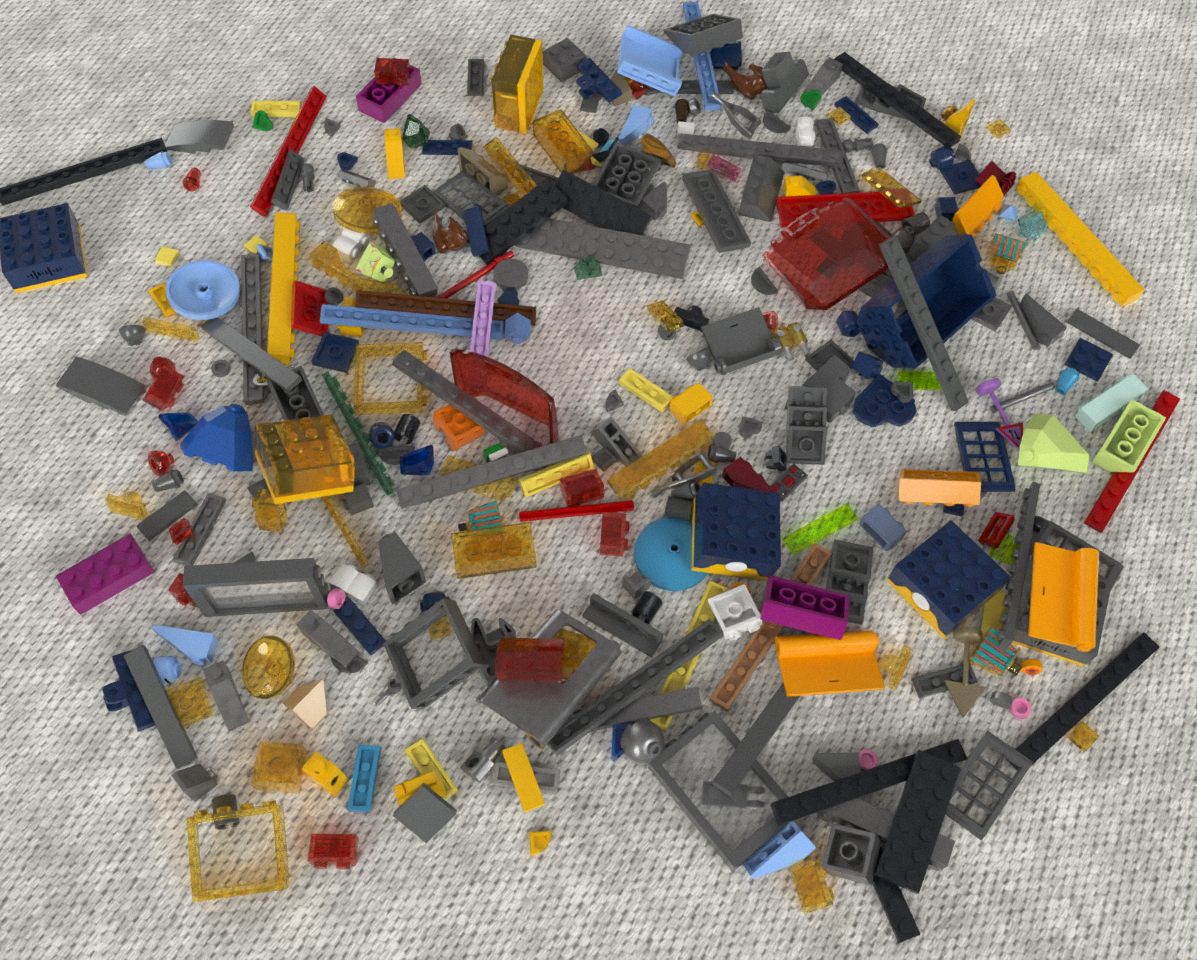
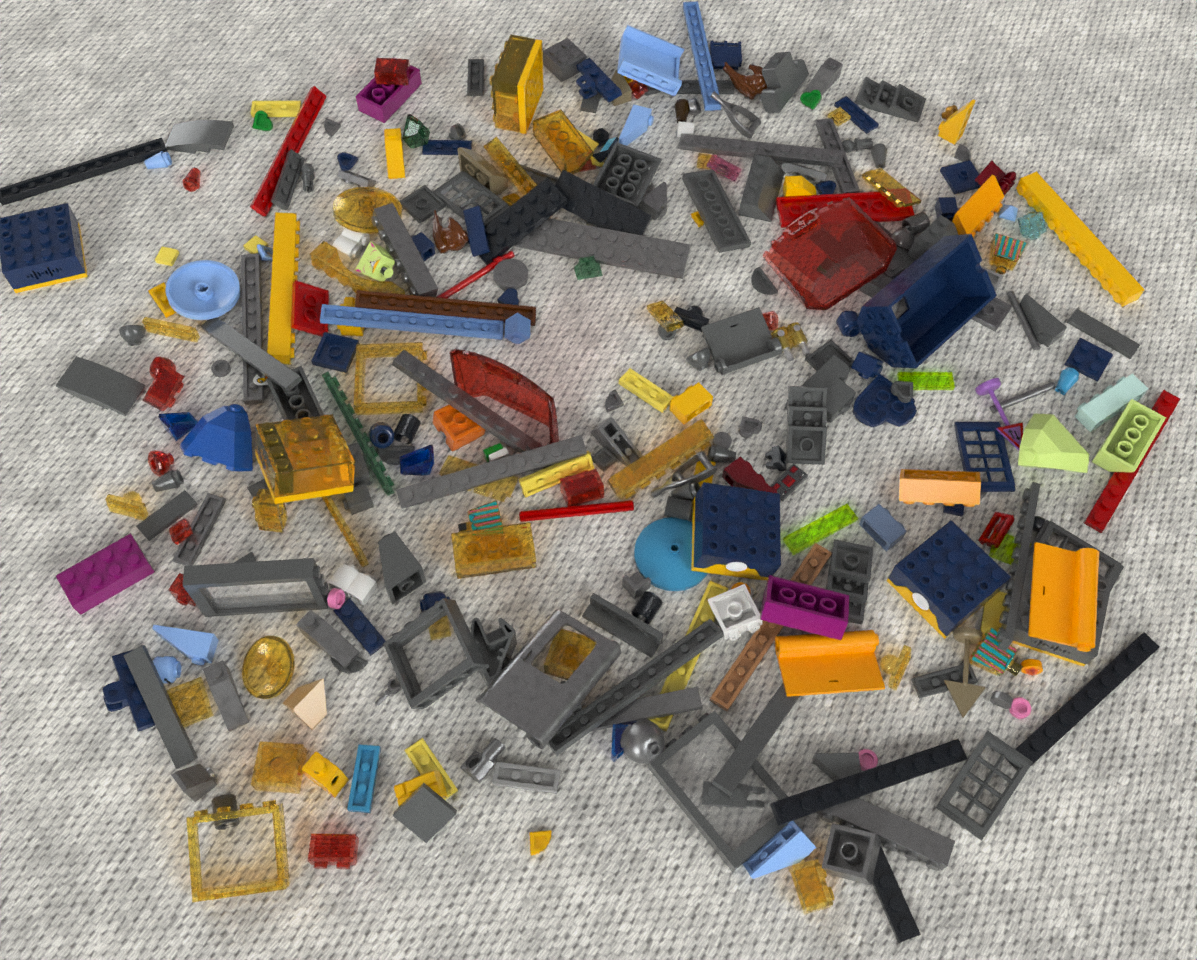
dark grey tile [324,287,343,306] -> none
lavender plate [466,280,496,387] -> none
clear red slope [495,638,565,681] -> none
yellow tile [502,743,545,813] -> none
clear red brick [600,512,630,557] -> none
pearl gold slope [640,133,676,168] -> none
dark grey slope [663,14,743,56] -> none
dark grey tile [763,110,791,133] -> none
white brick [795,117,815,147] -> none
black plate [834,52,961,149] -> none
black plate [874,749,961,894] -> none
dark grey plate [879,235,969,411] -> none
dark blue head [929,146,955,170] -> none
clear yellow tile [987,119,1011,139] -> none
clear yellow plate [1067,721,1099,752] -> none

